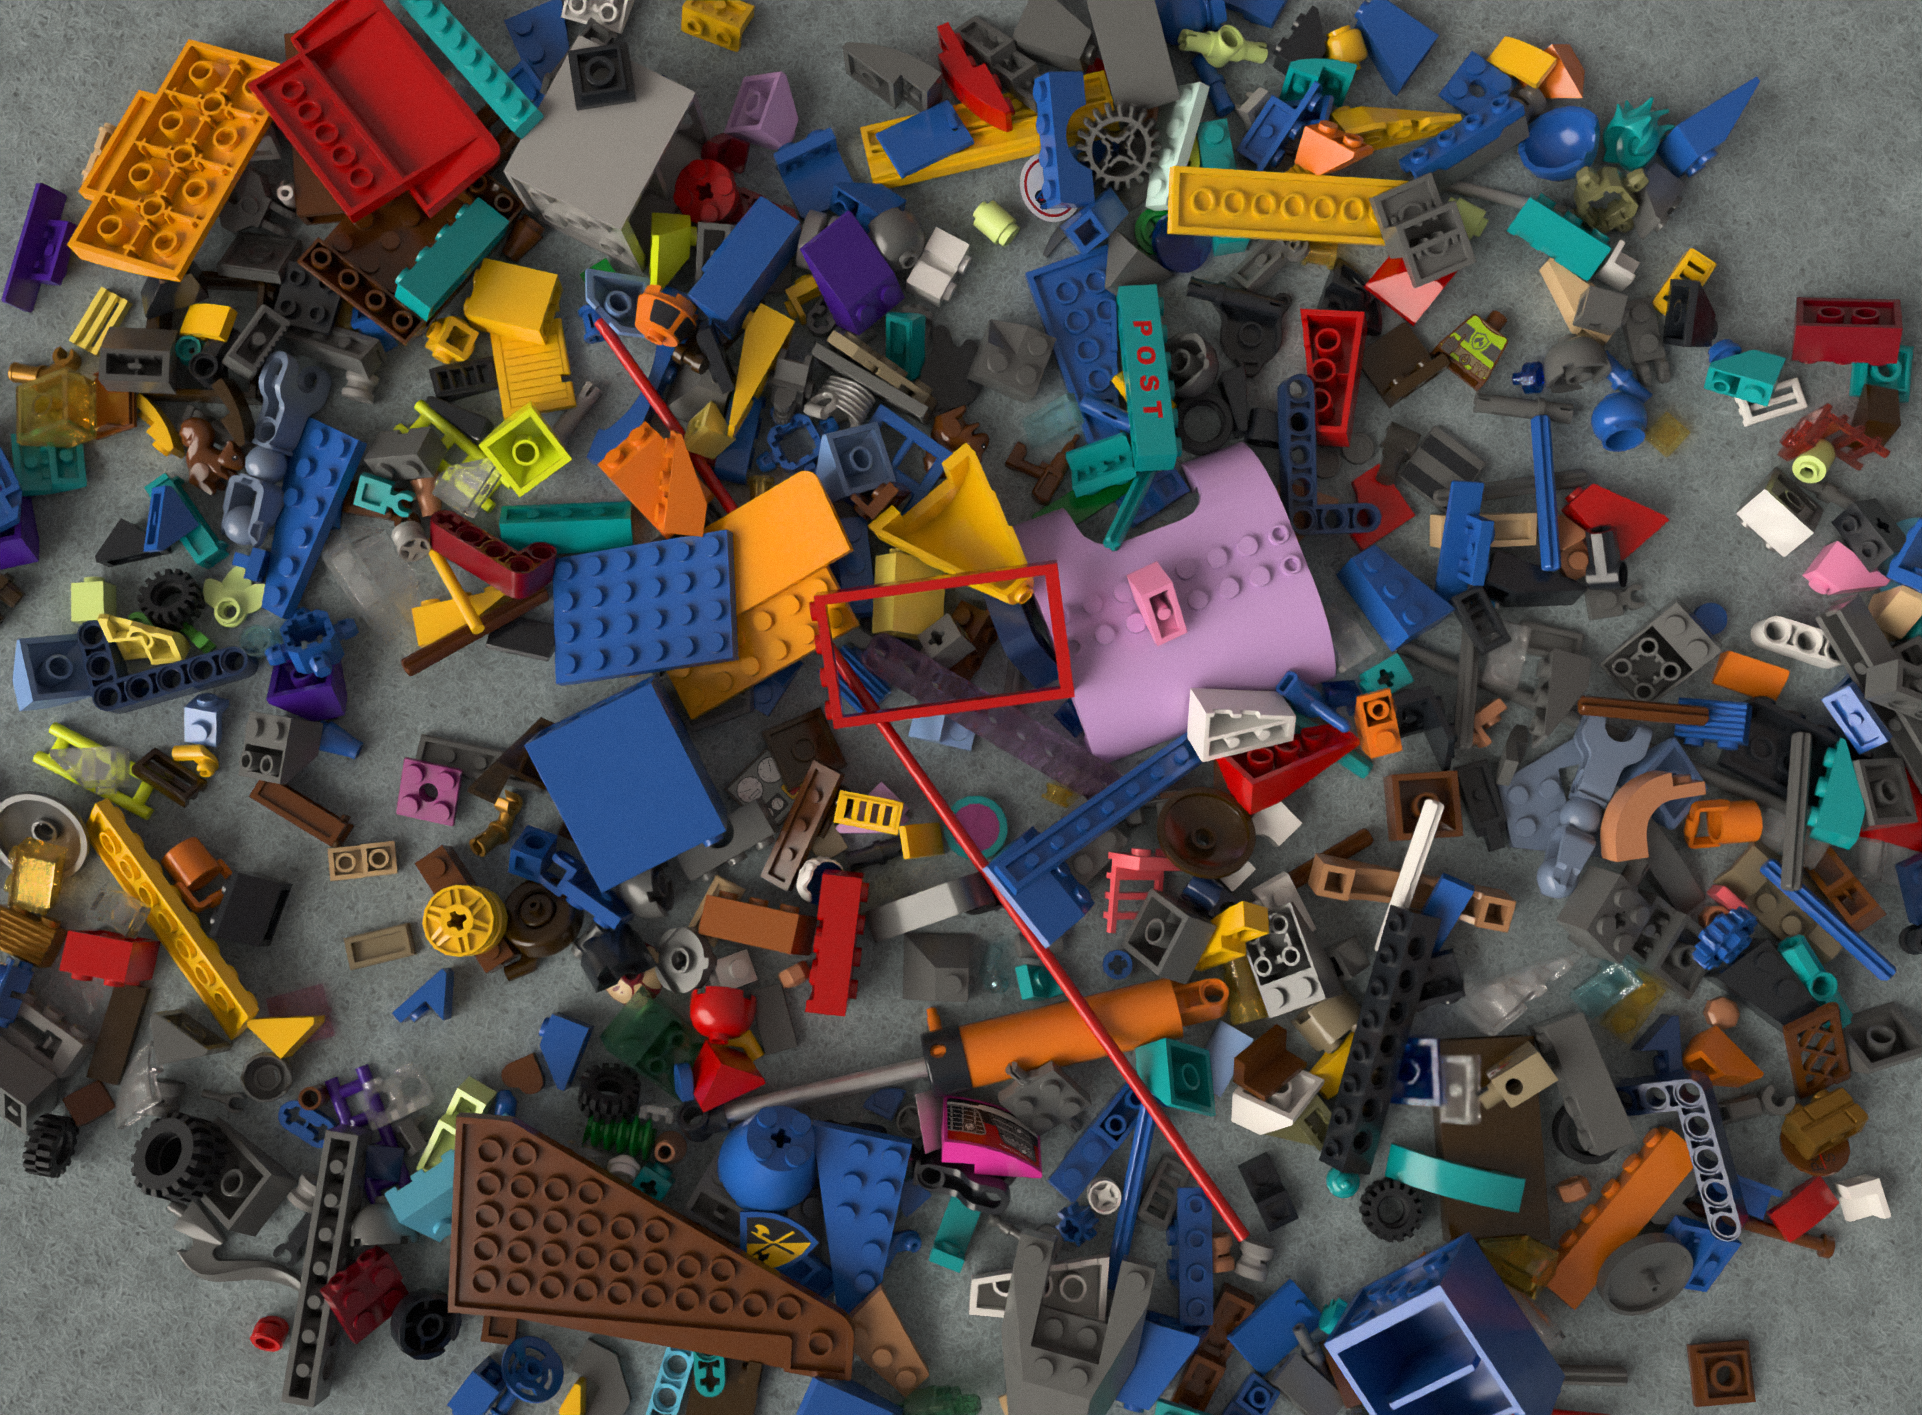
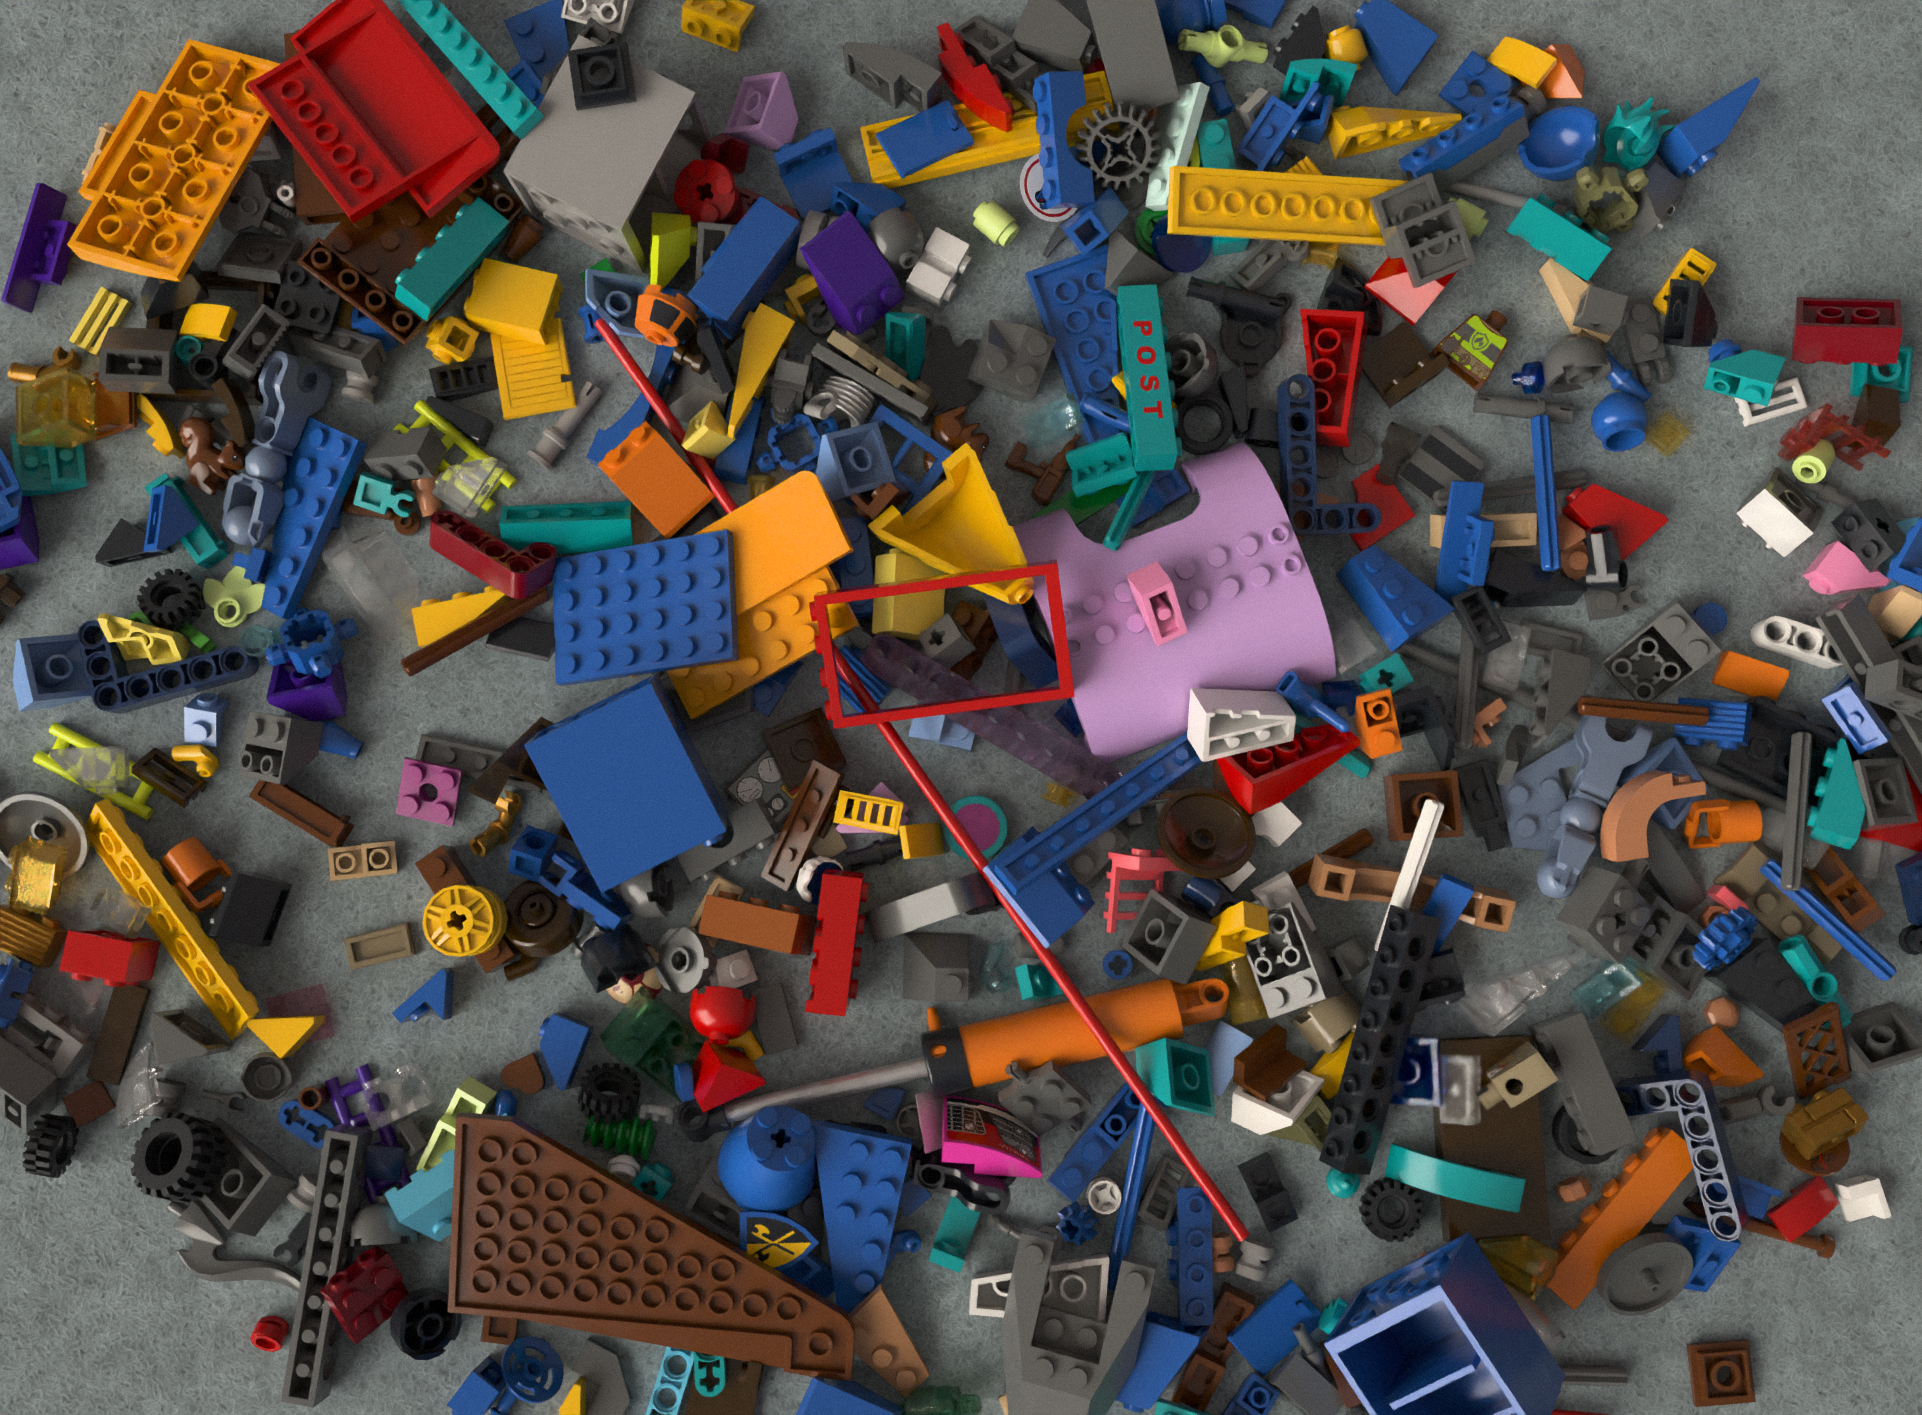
yellowish green brick [71,577,117,625] -> none
light grey wheel [391,521,431,562] -> none
yellow bar [428,538,485,634] -> none
neon yellow slope [478,401,572,497] -> none
nougat cone [654,1131,687,1164] -> none
orange slope [655,430,707,537] -> none
nougat tile [777,961,810,988] -> none
orange slope [1294,120,1374,176] -> none
white panel [1594,239,1640,292] -> none

